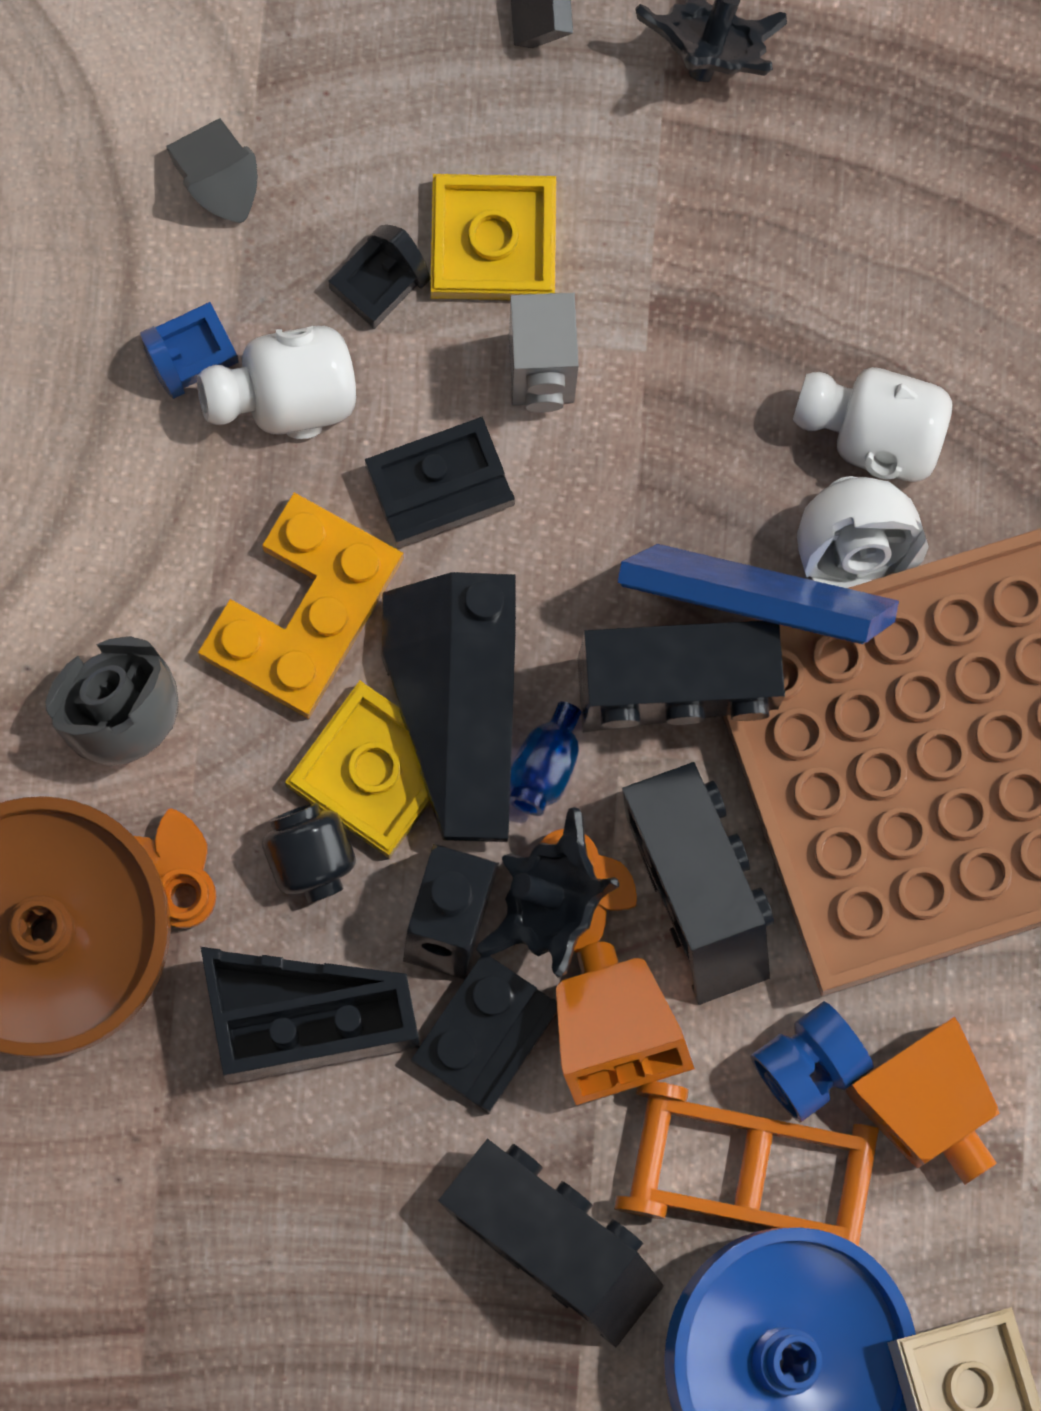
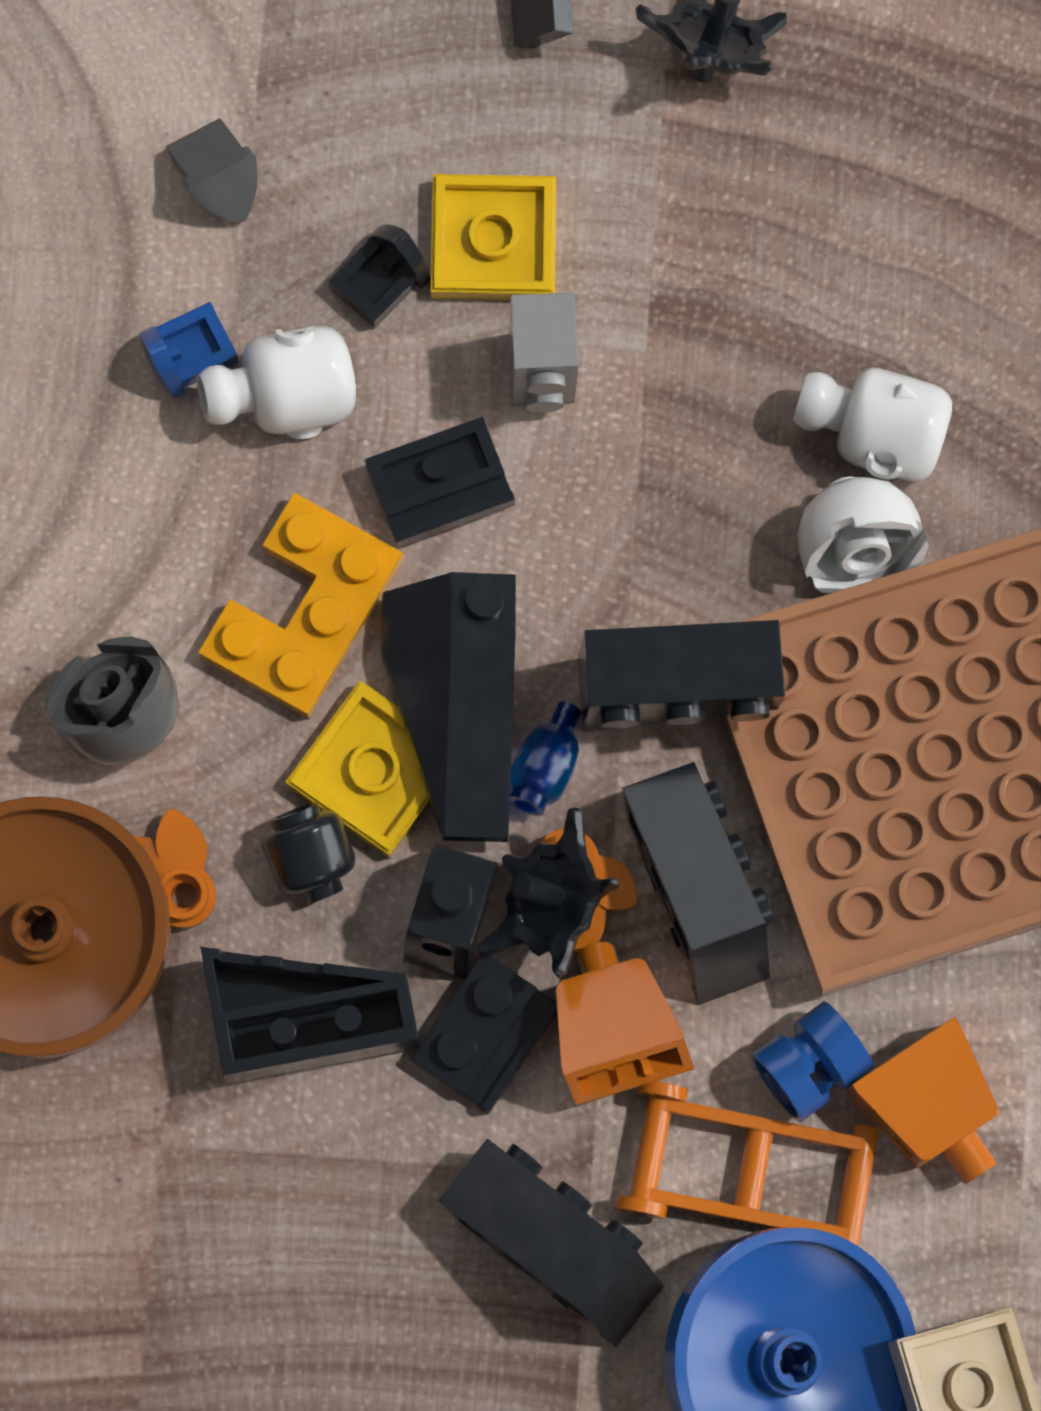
blue tile [618,544,899,644] -> none

